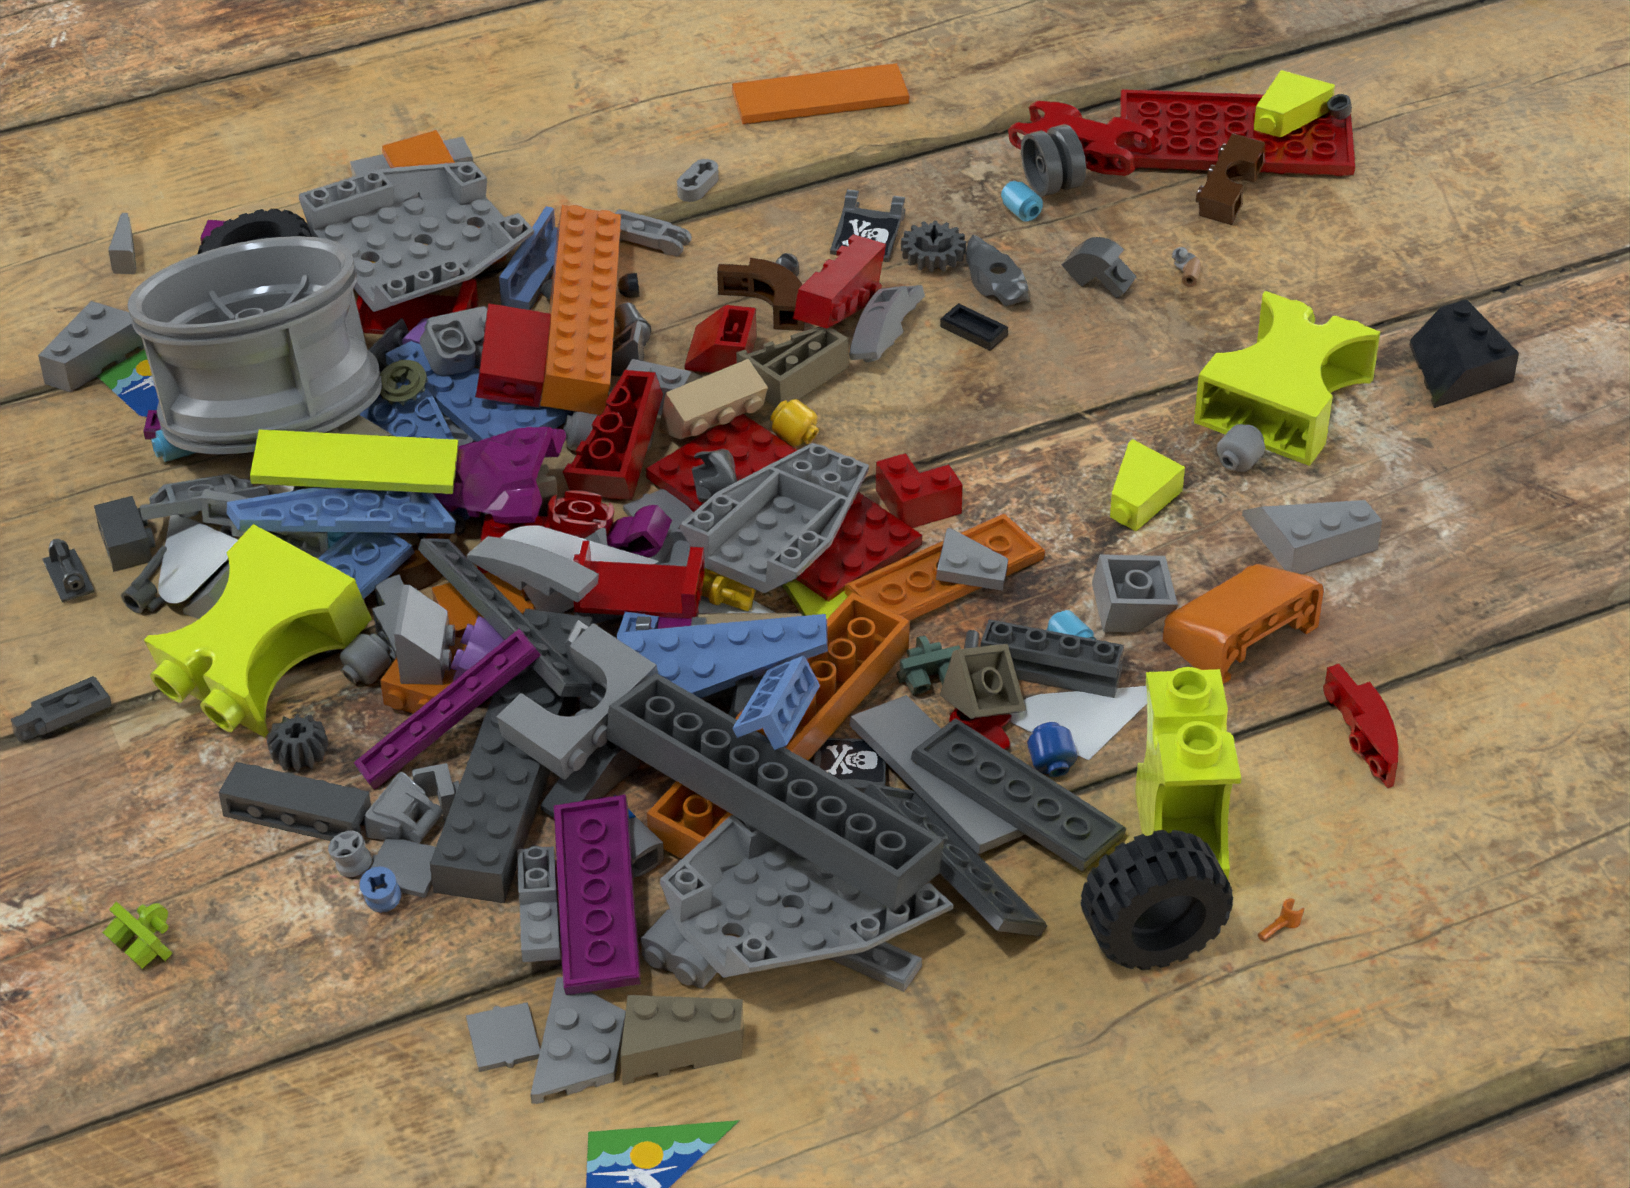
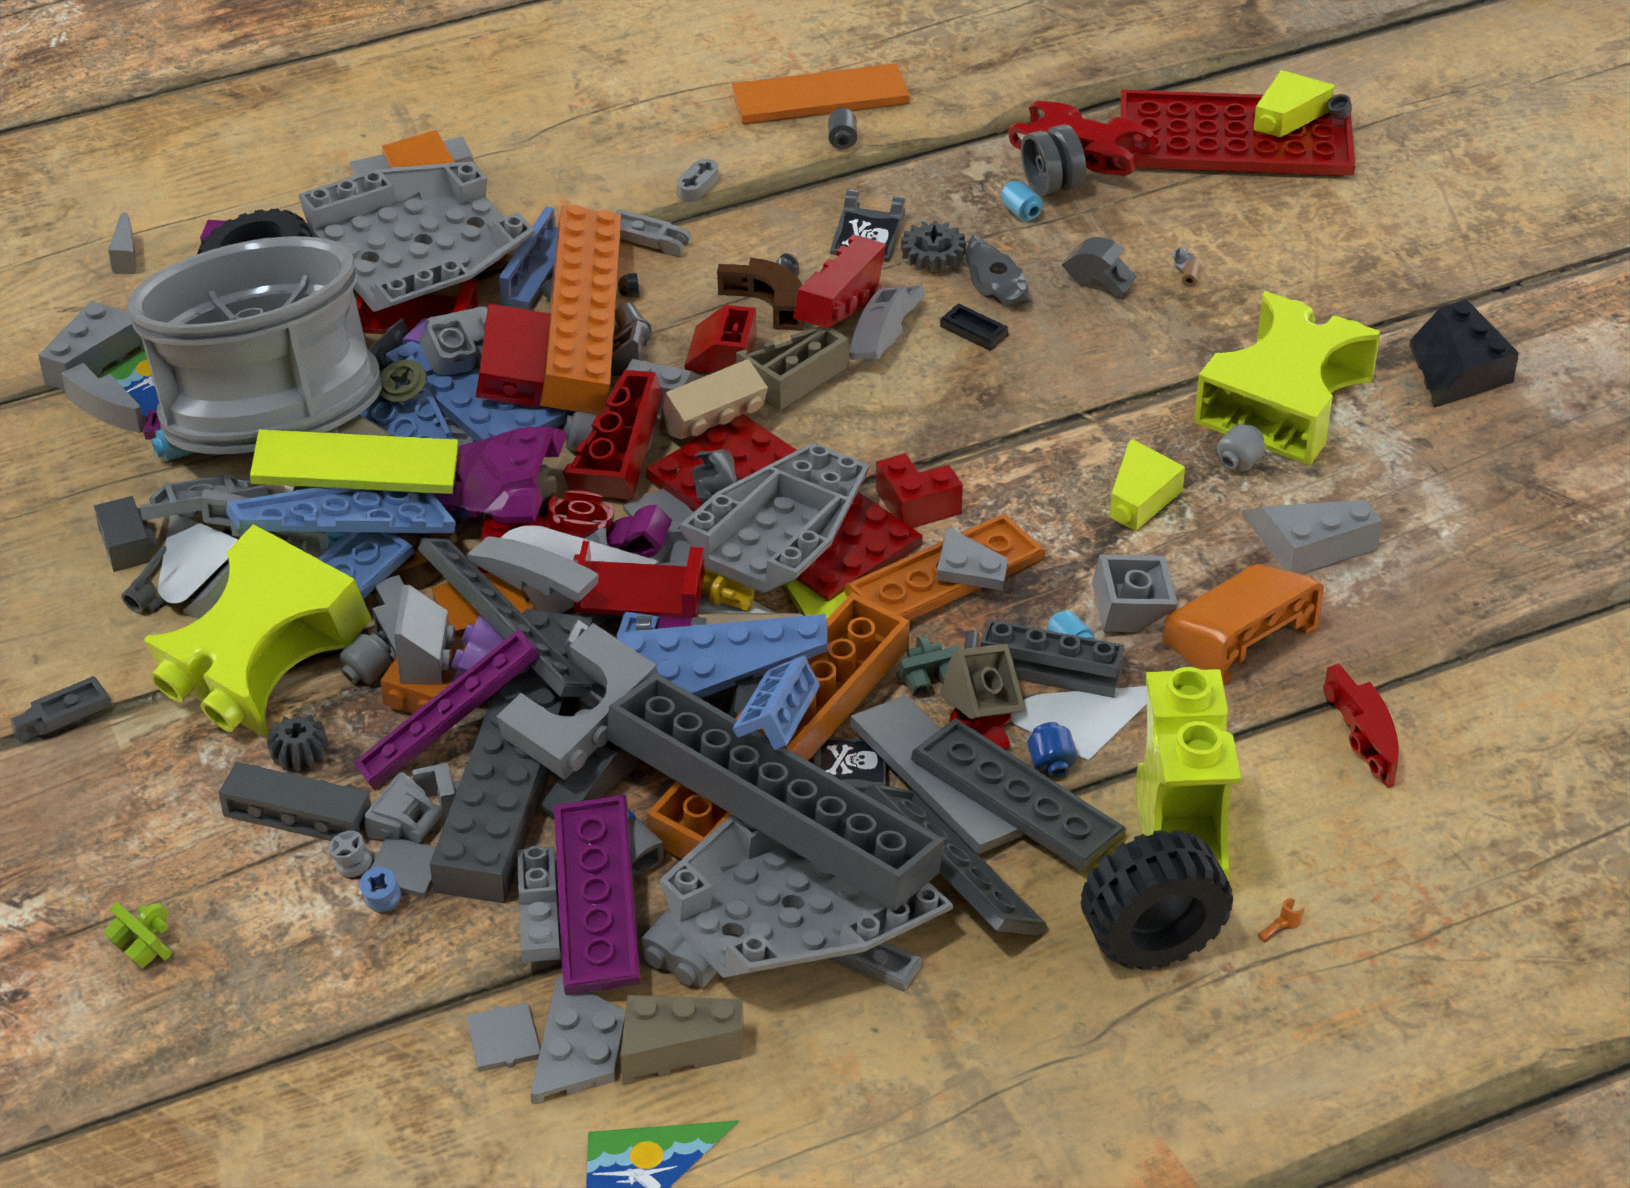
dark grey hinge [42,539,94,602] -> none
yellow head [770,399,819,447] -> none
reddish brown arch [1196,133,1265,225] -> none
none -> light grey slope [61,363,145,433]
none -> dark grey brick [828,108,857,149]

